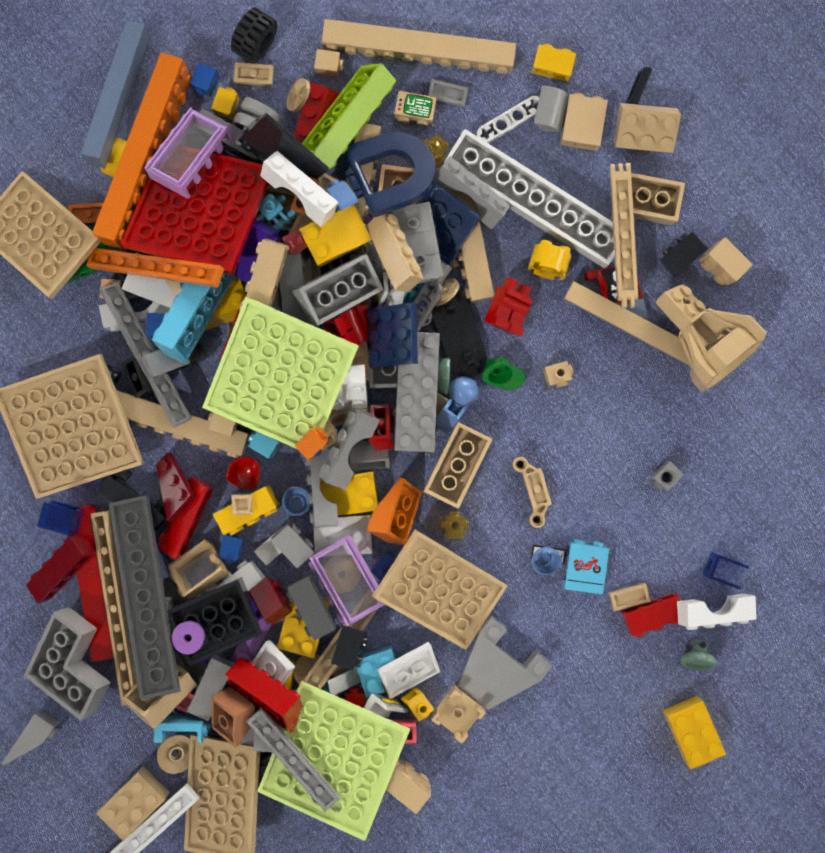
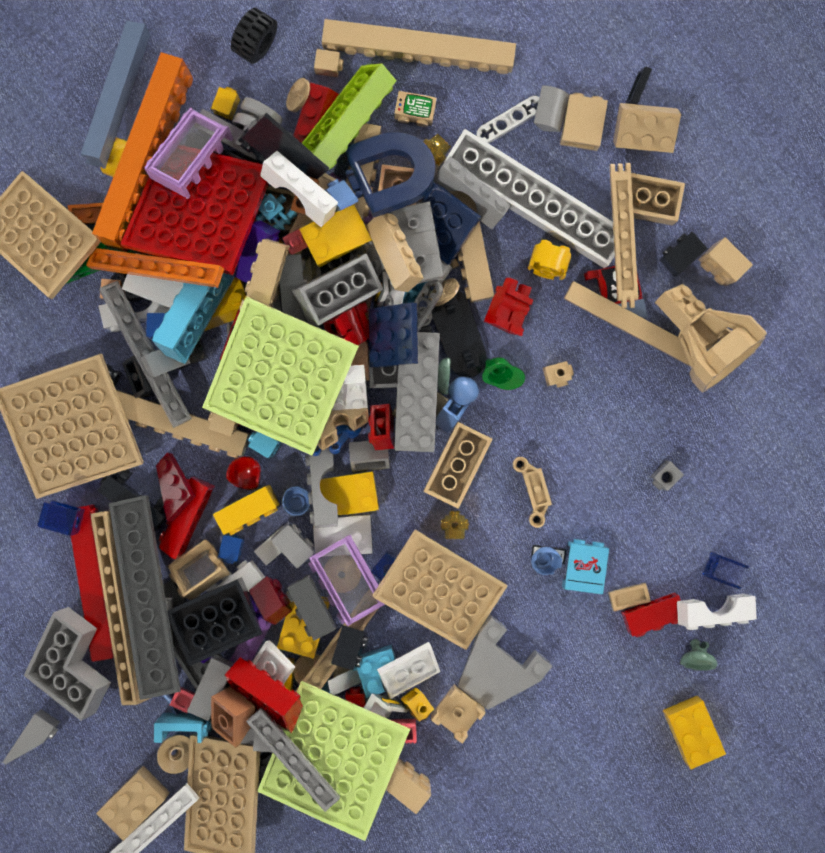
dark red brick [25,534,96,603] -> none
tan slope [122,664,197,729] -> none
tan sticker [164,279,182,296] -> none
medium lavender piece [172,621,205,654] -> none
blue brick [189,62,220,97] -> none
tan tile [231,494,253,515] -> none
tan plate [233,62,274,87] -> none
orange brick [294,426,328,460] -> none
light grey arch [319,407,380,490] -> none
orange slope [367,478,422,545] -> none
light grey tile [428,79,469,108] -> none
yellow brick [531,44,576,82] -> none

